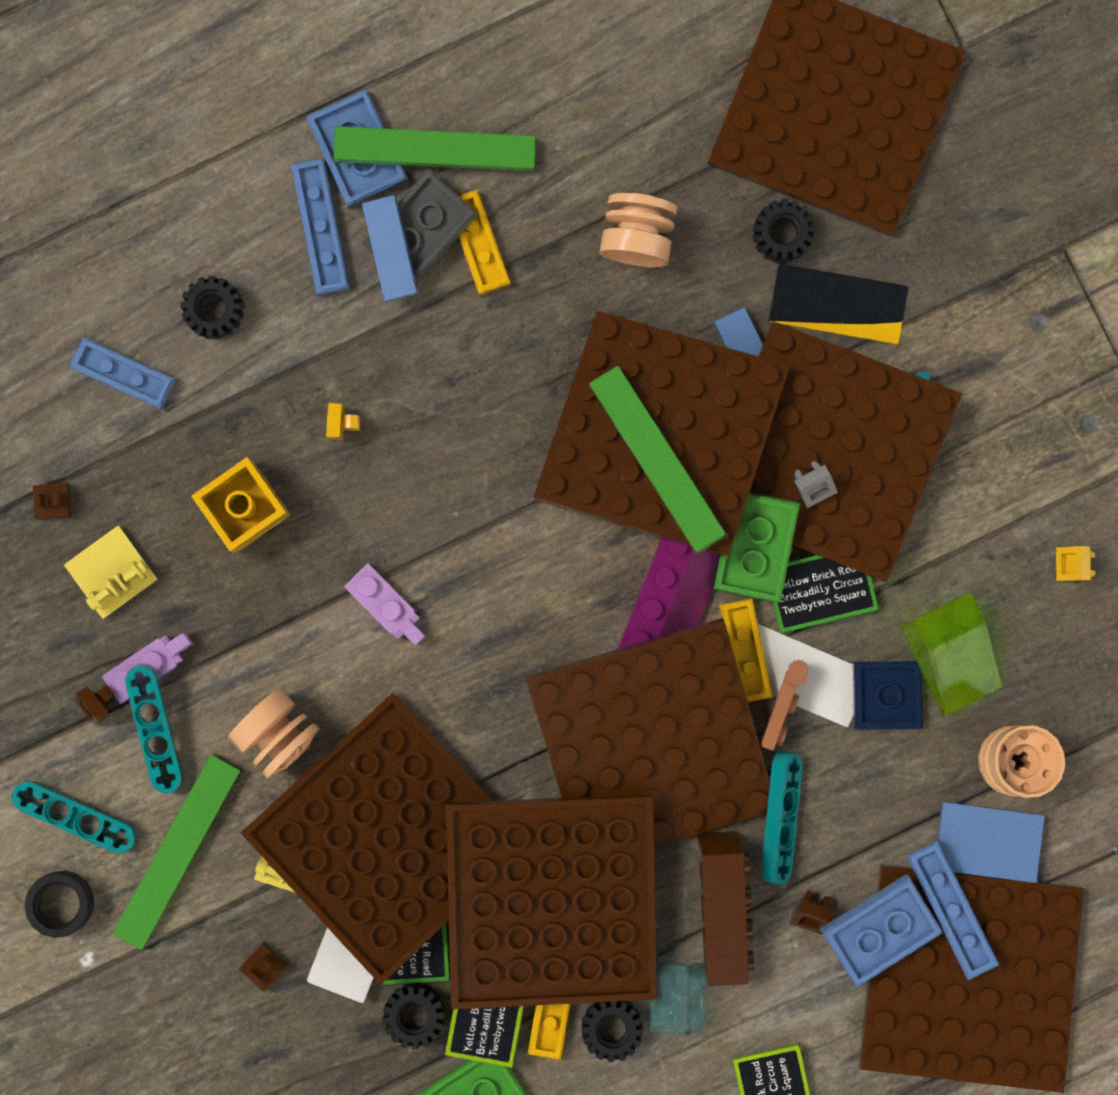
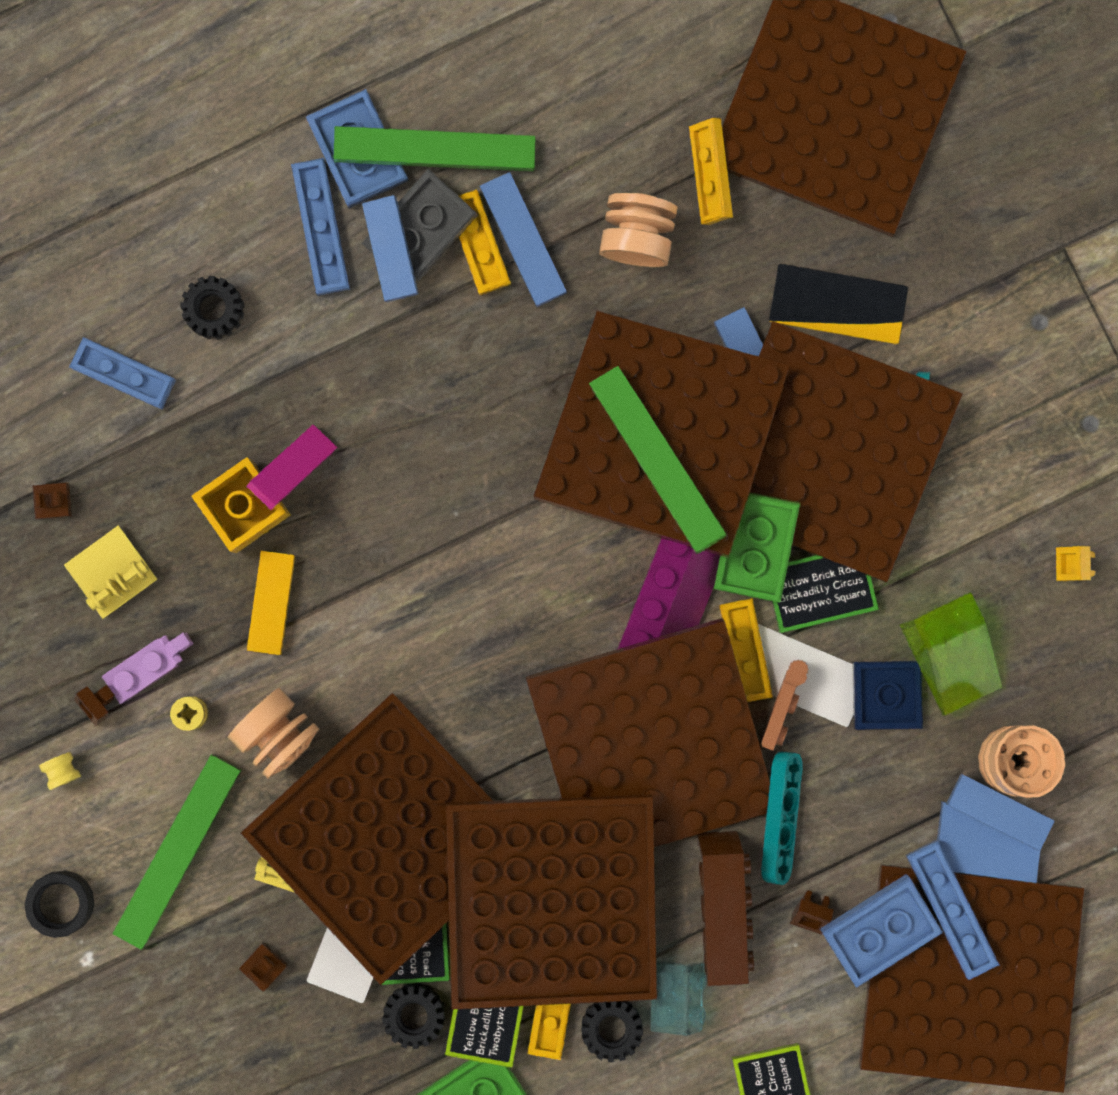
teal beam [11,781,138,854] -> none
teal beam [125,664,183,794] -> none
yellow tile [326,403,361,441] -> none
lavender hinge [344,563,426,646] -> none
black tyre [753,199,815,264] -> none
light grey tile [794,461,838,508] -> none
none -> light yellow wheel [39,752,81,791]
none -> light yellow wheel [170,696,208,731]
none -> dark pink tile [247,424,337,510]
none -> yellow tile [247,551,295,655]
none -> medium blue tile [480,172,567,307]
none -> yellow tile [689,118,733,225]
none -> medium blue tile [946,774,1054,851]

